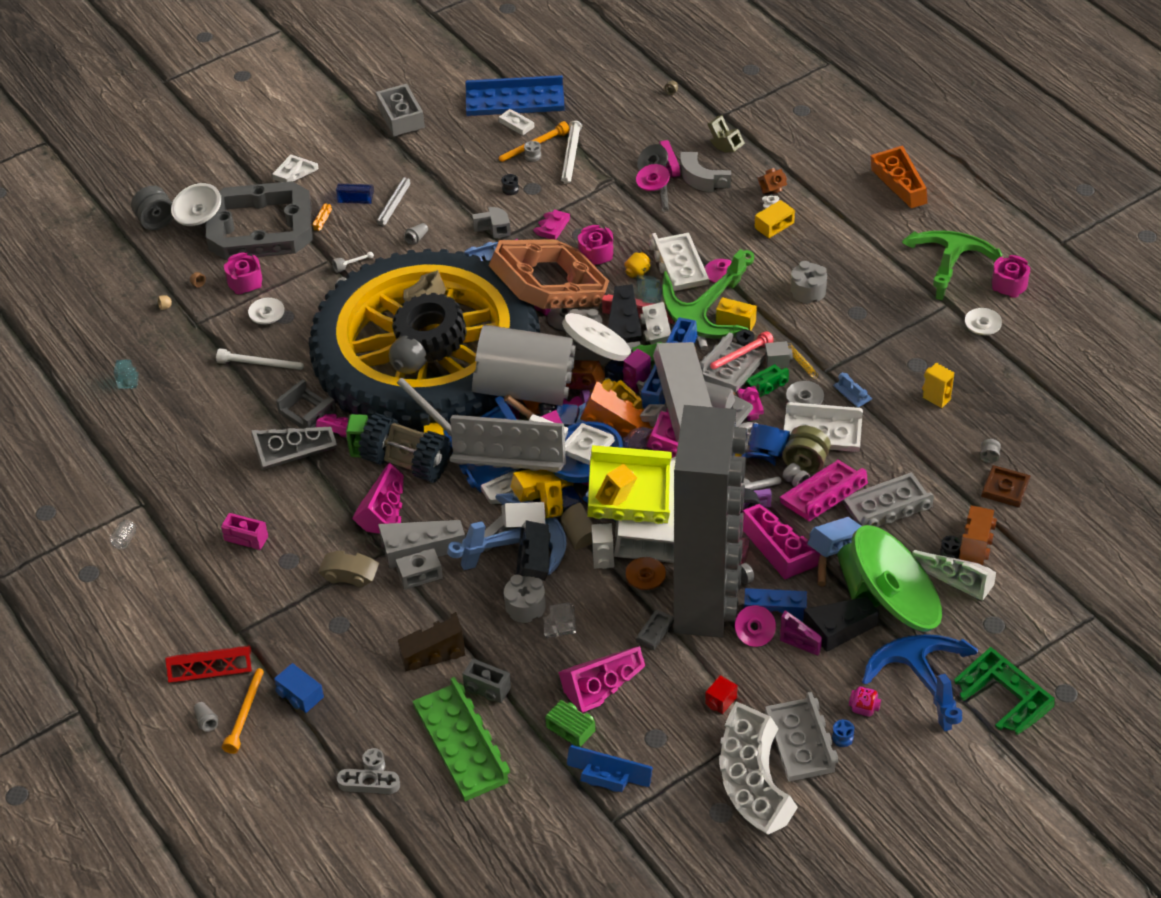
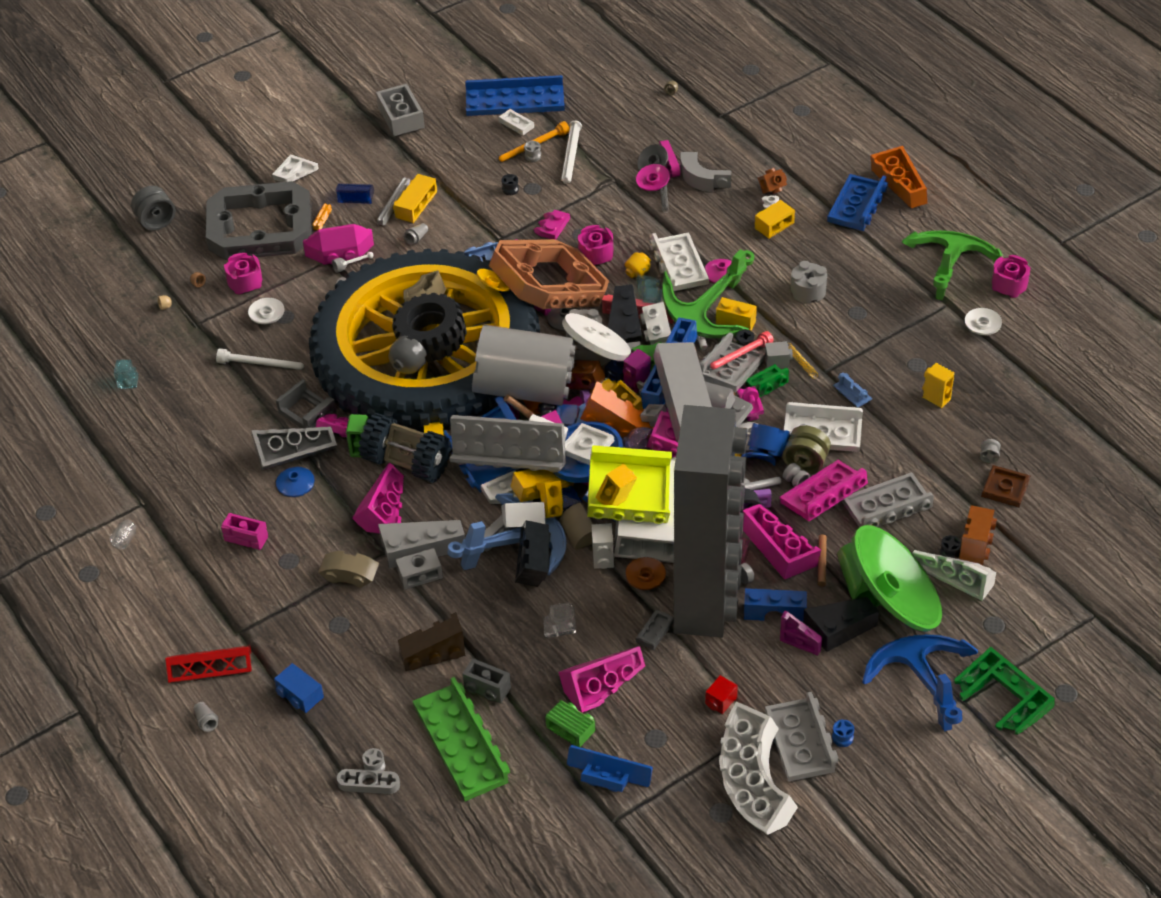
white dish [171,183,221,226] -> none
light orange piece [222,668,264,754] -> none
light grey bar [397,378,452,436] -> none
light grey brick [472,207,511,238] -> none
light grey brick [504,575,546,623] -> none
olive brick [707,115,745,153] -> none
dark pink dish [735,605,776,647] -> none
light grey dish [786,381,824,405] -> none
medium blue brick [807,517,861,557] -> none
dark pink head [849,686,882,717] -> none
none -> blue dish [276,467,315,497]
none -> dark pink wedge [303,224,374,265]
none -> yellow brick [393,174,437,223]
none -> yellow dish [476,269,510,291]
none -> blue bracket [827,174,888,231]

